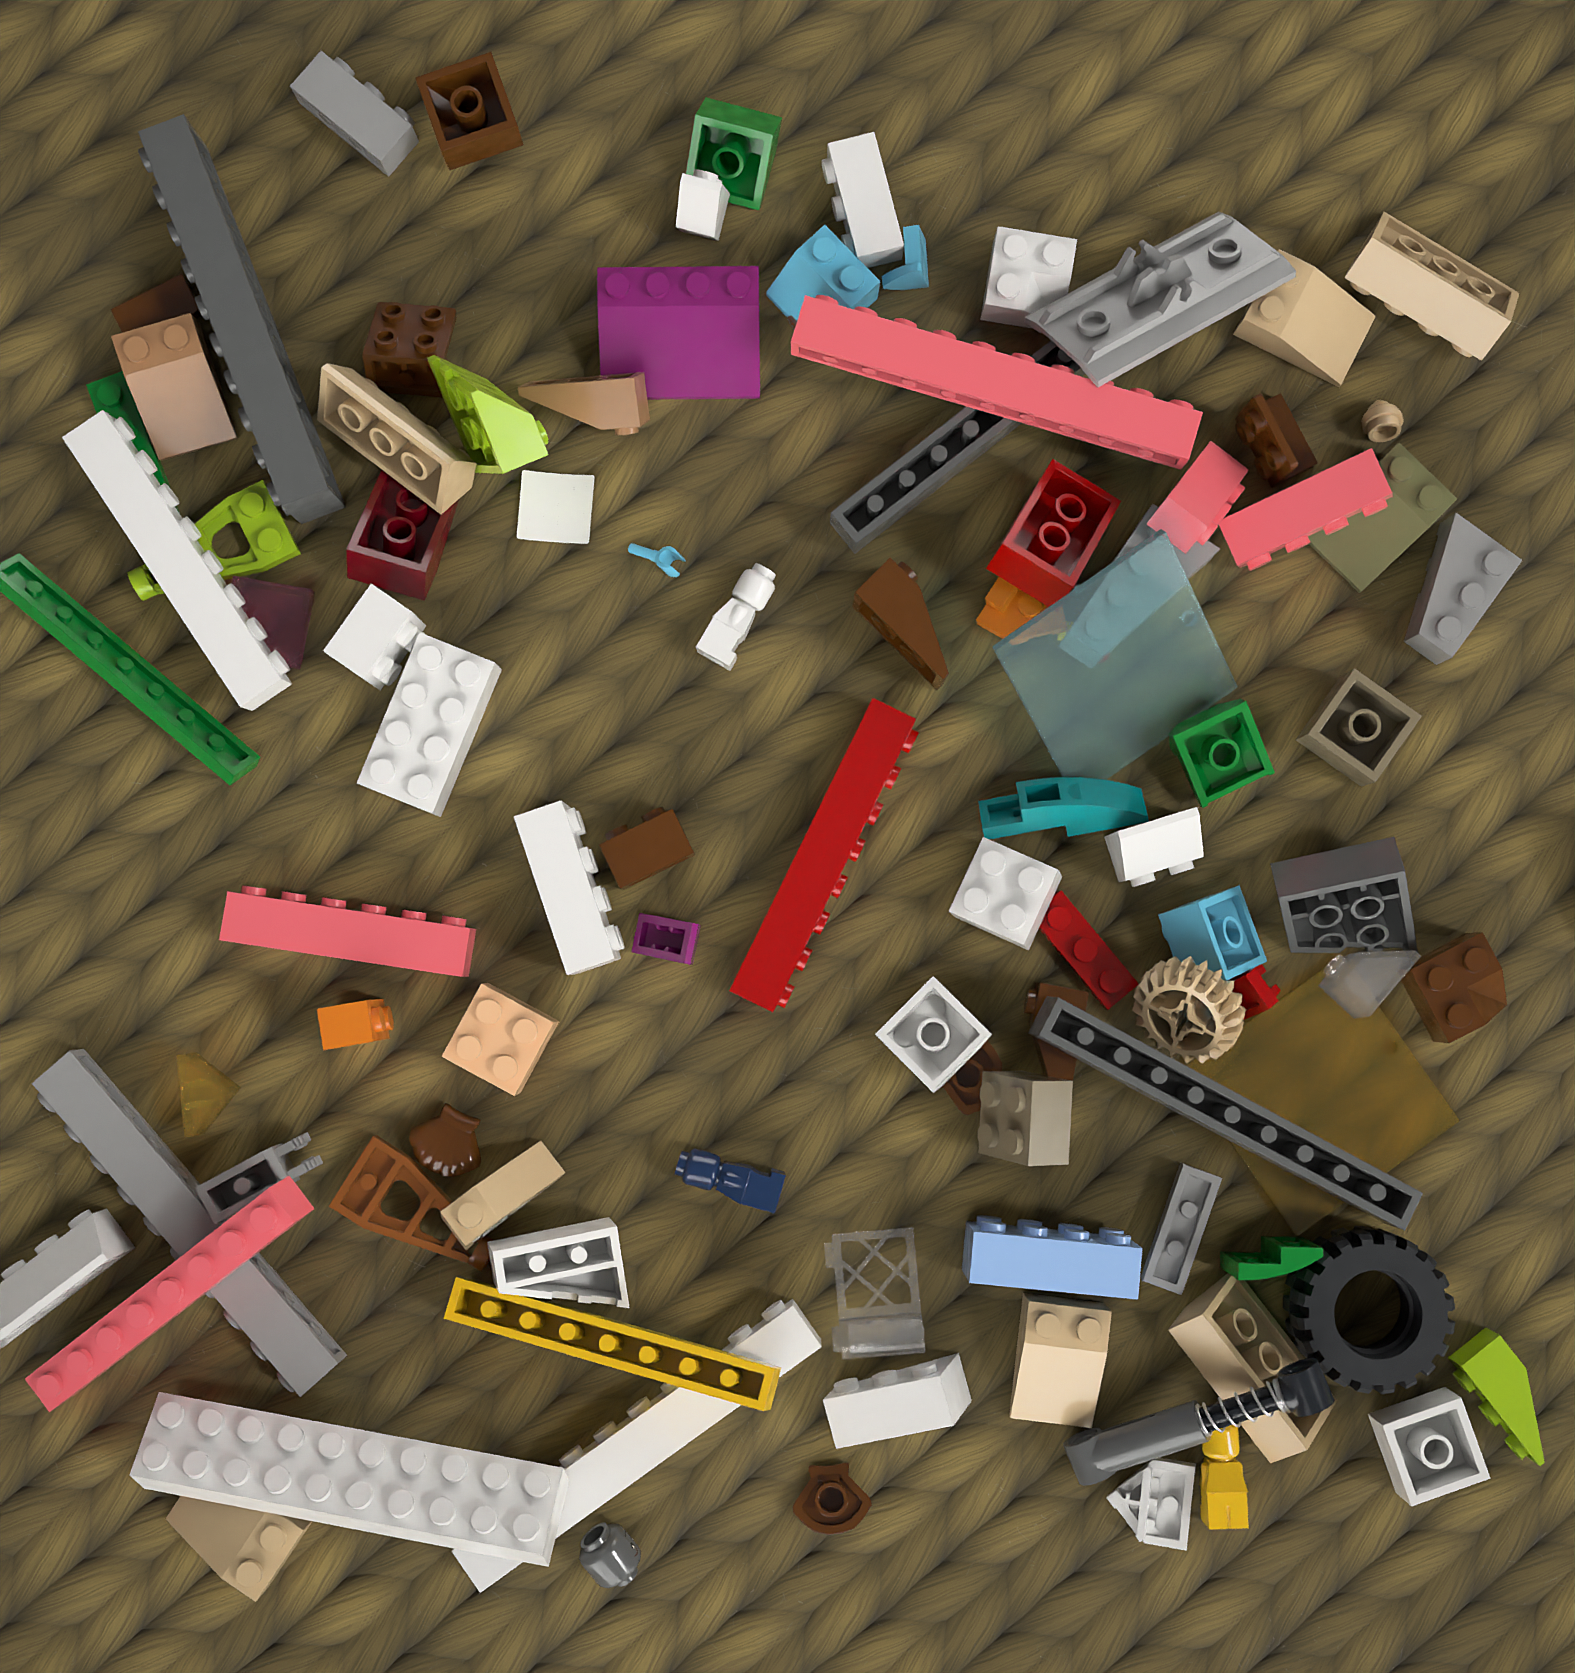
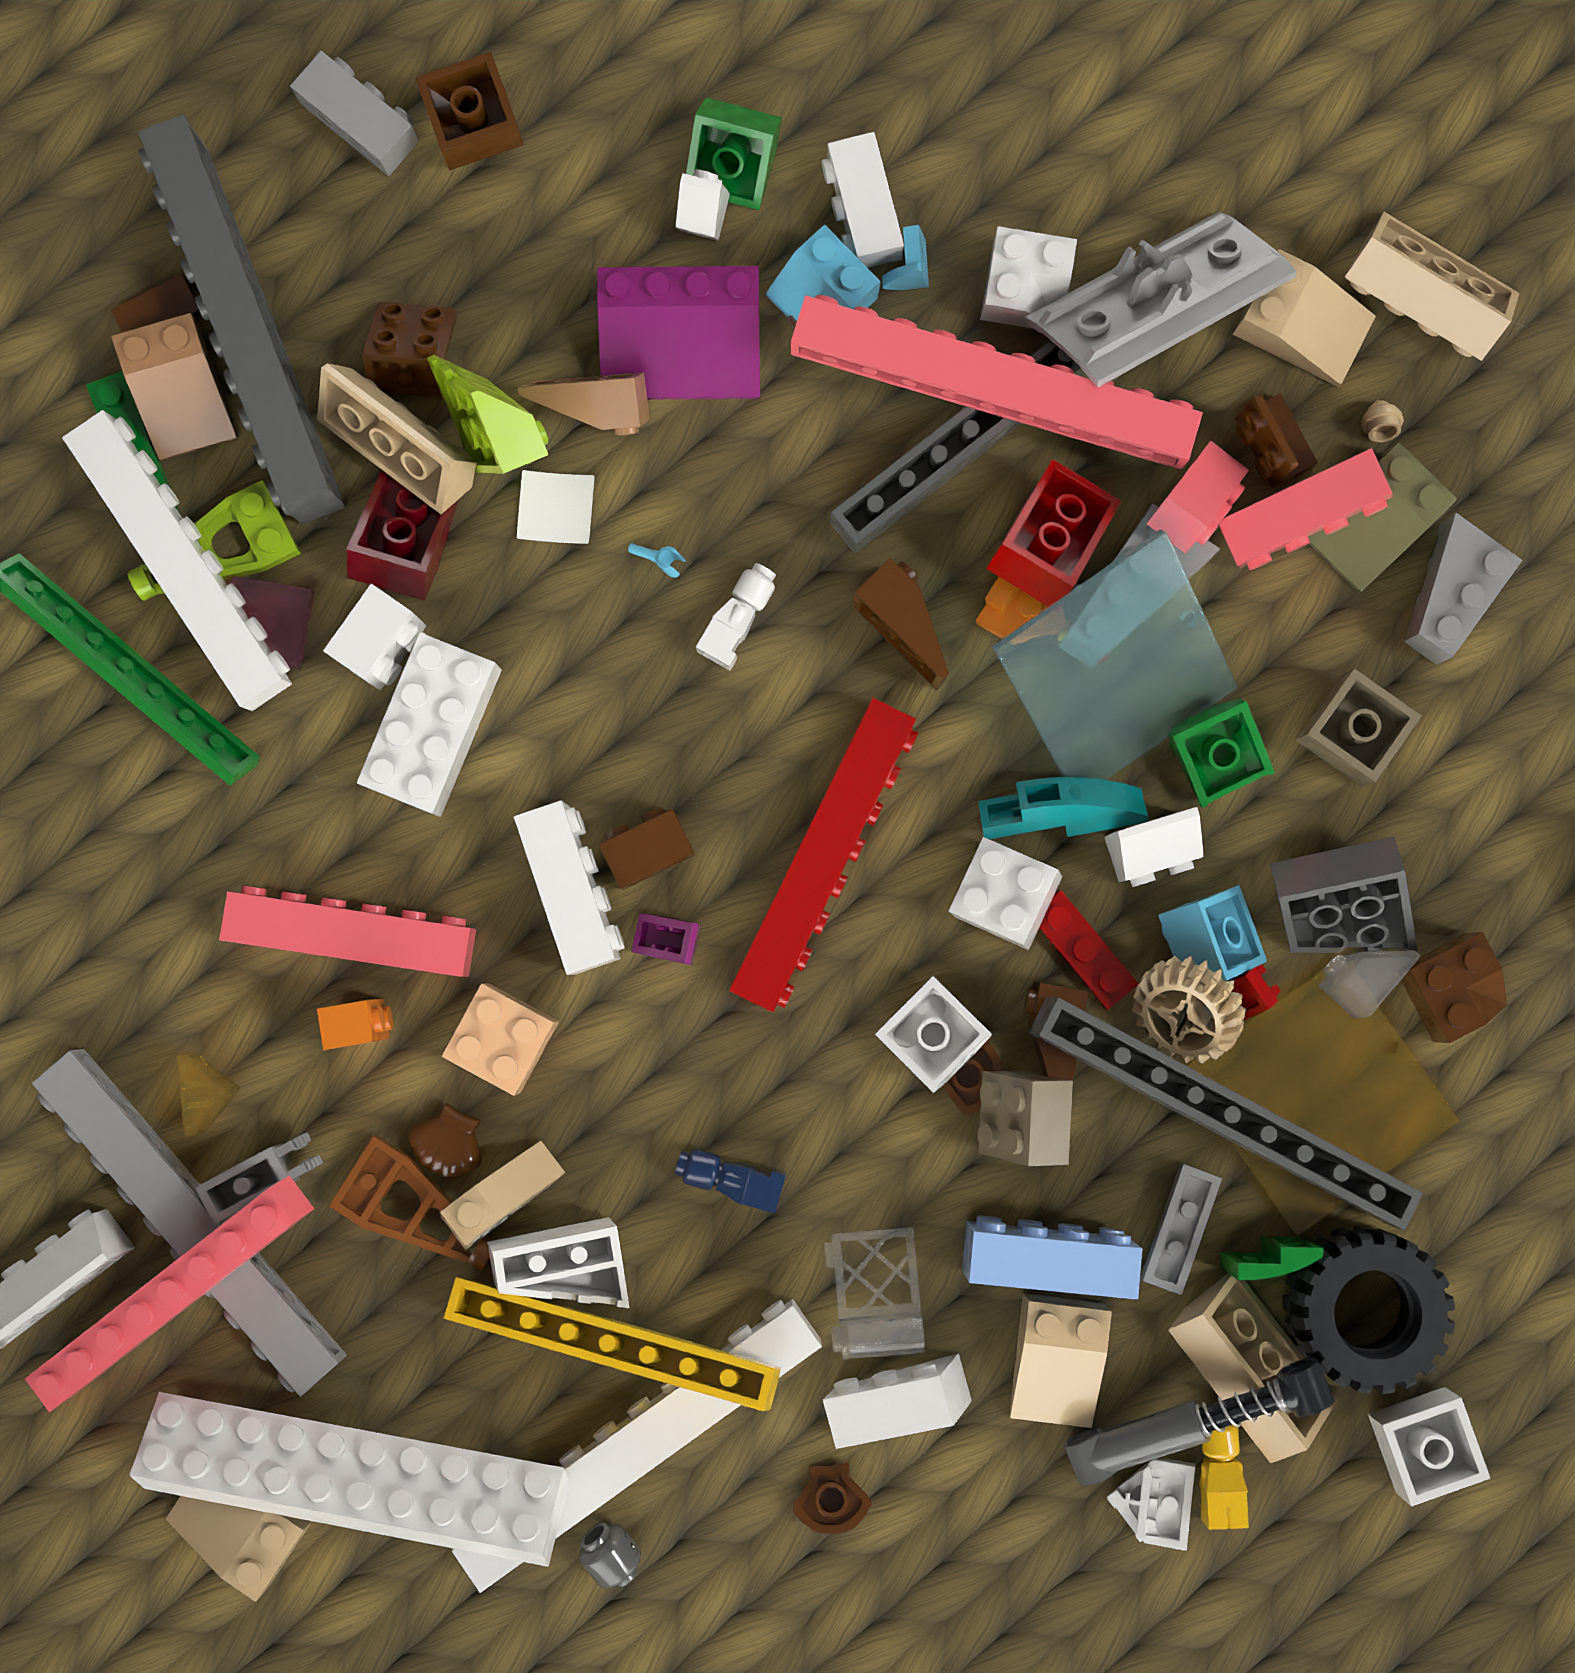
lime slope [1448,1328,1545,1466] -> none

